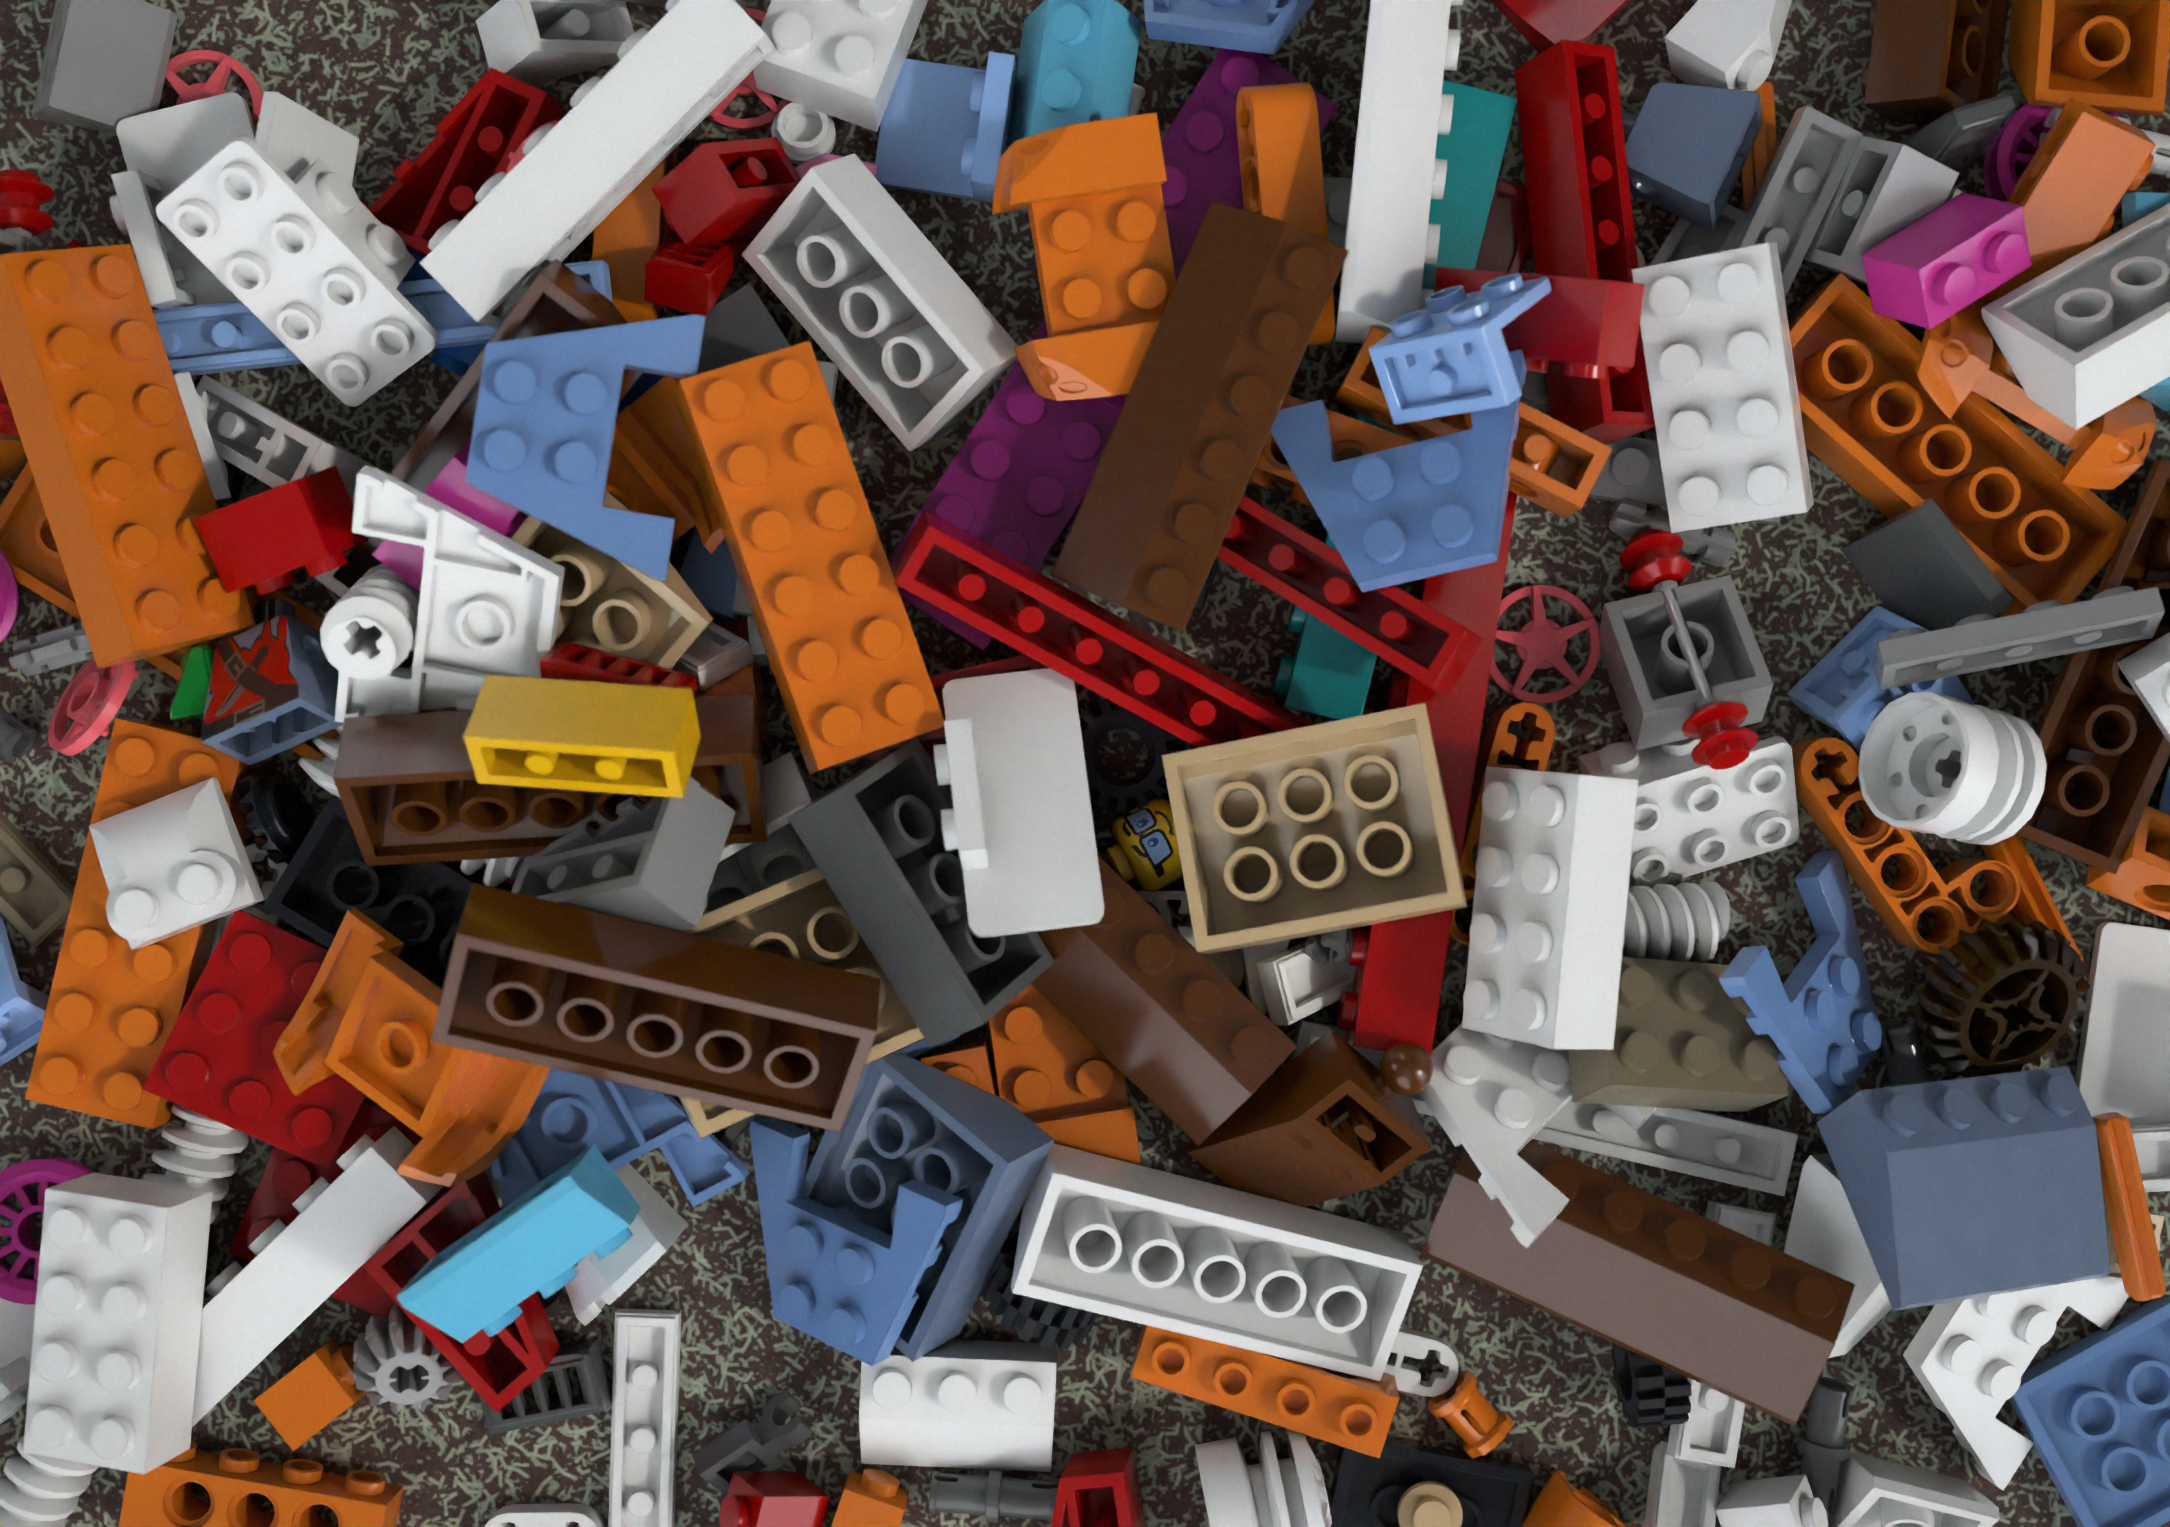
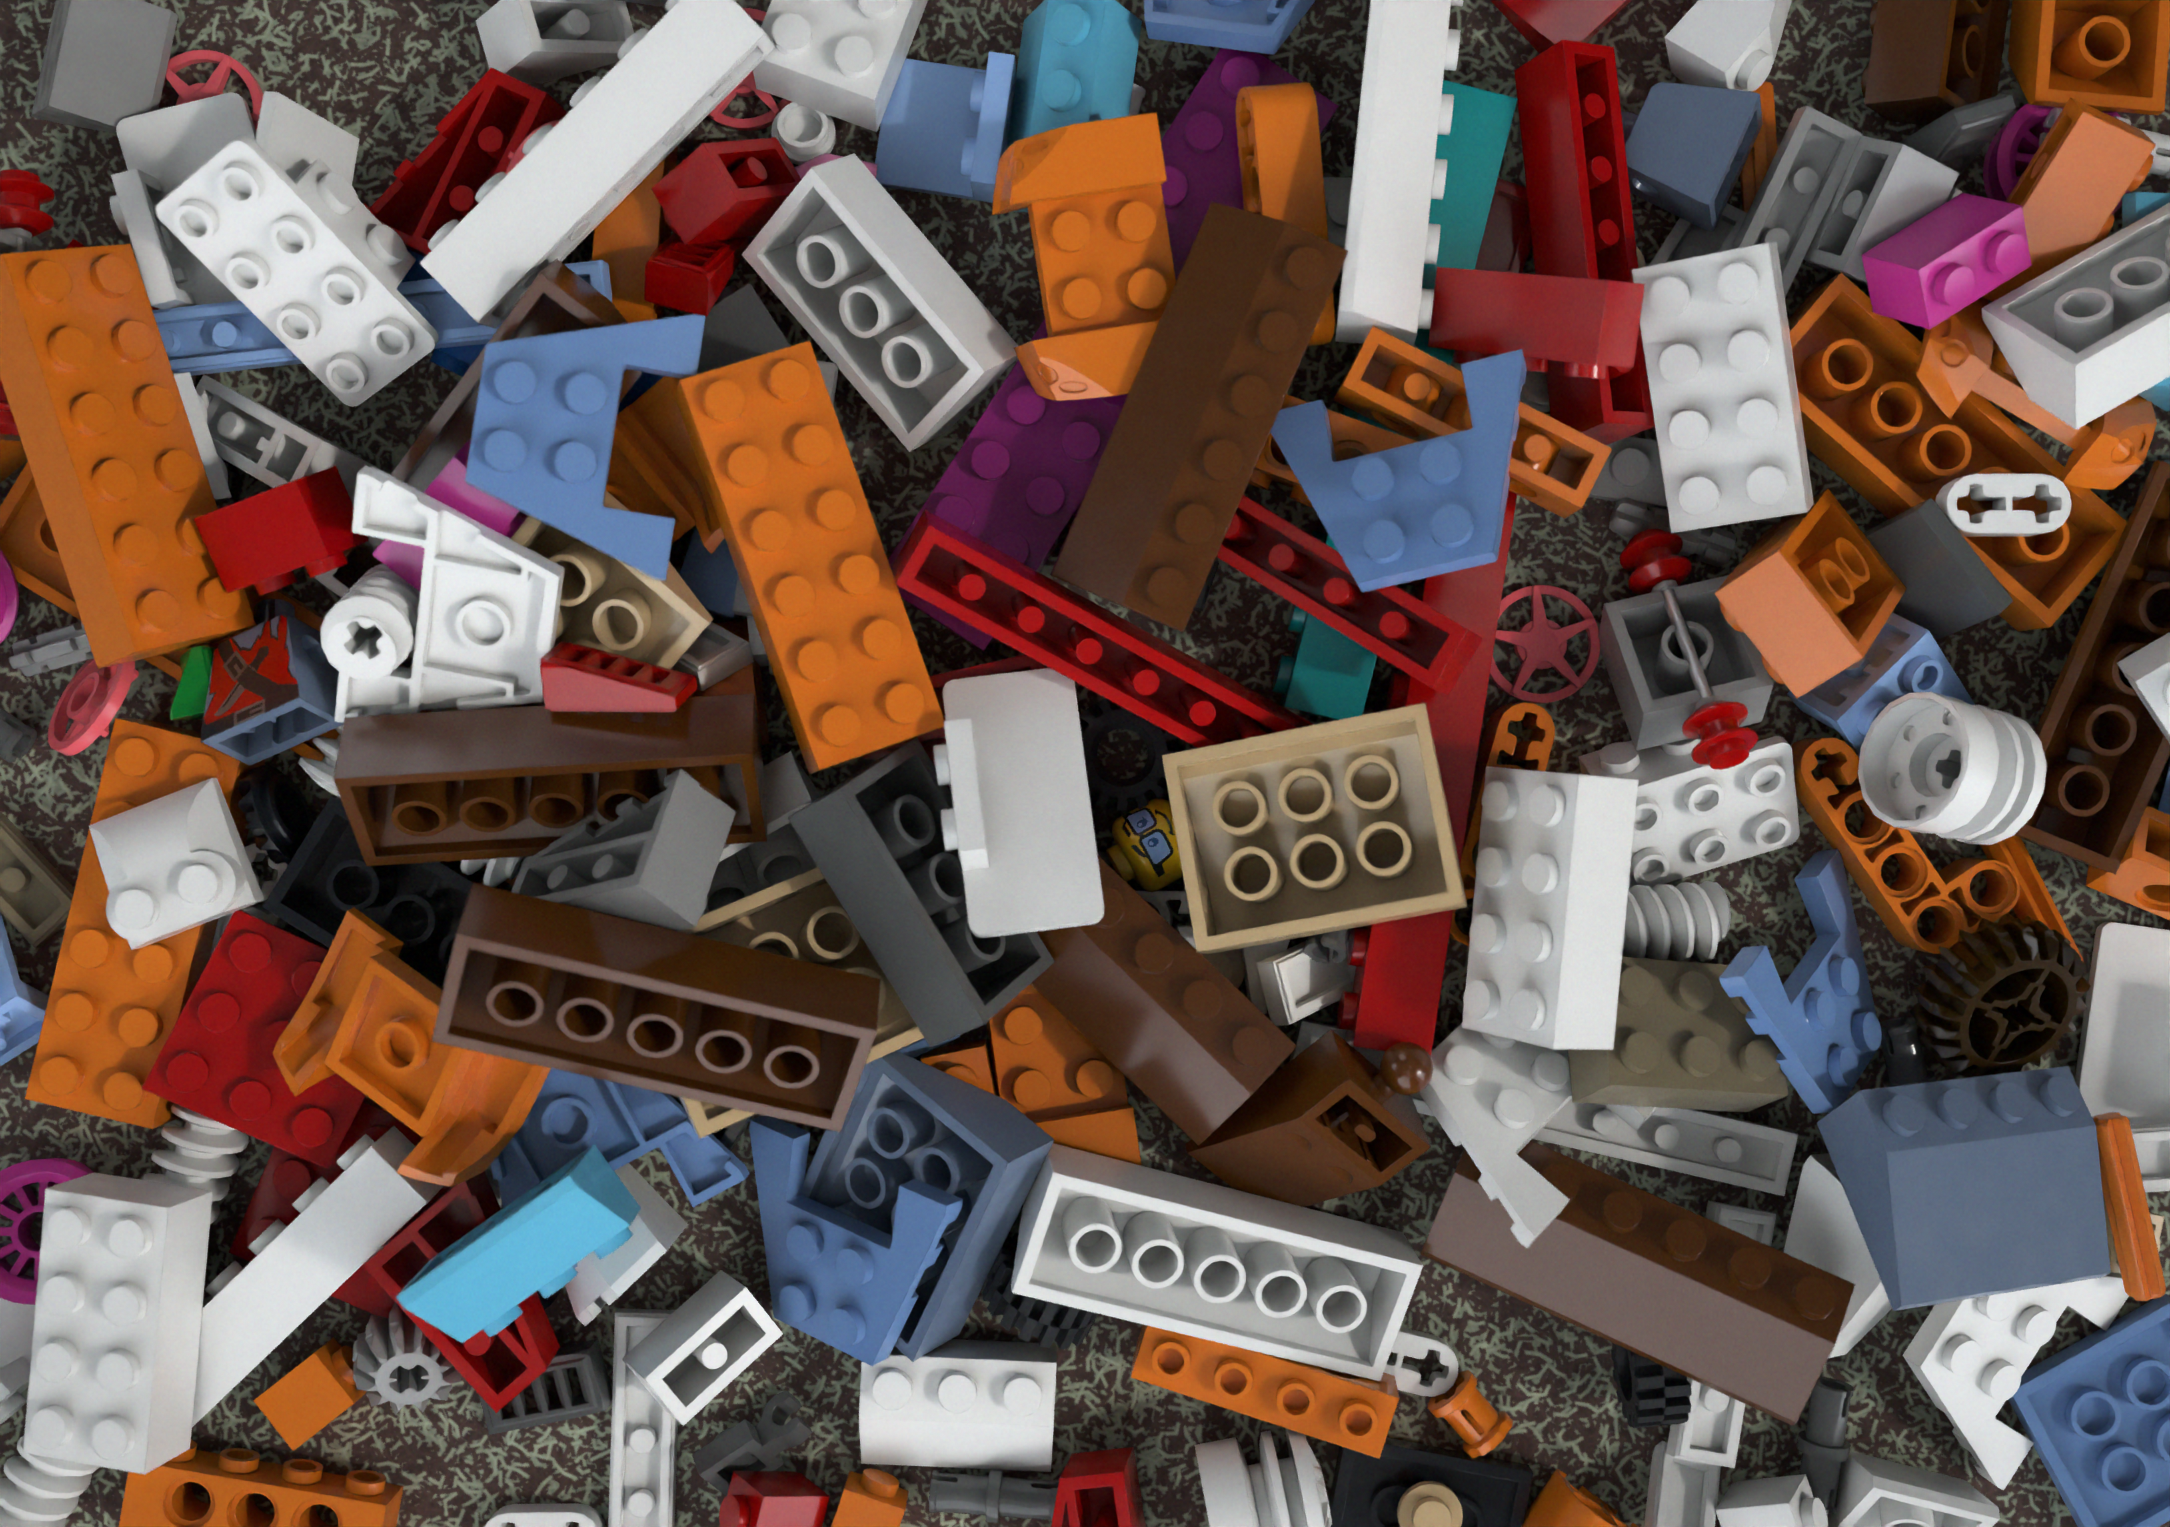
yellow brick [463,675,701,798] -> none
light blue bracket [1368,273,1552,425] -> none
light grey plate [1873,586,2165,690] -> none
none -> white brick [622,1270,783,1426]
none -> orange brick [1714,488,1907,699]
none -> white beam [1935,474,2072,537]

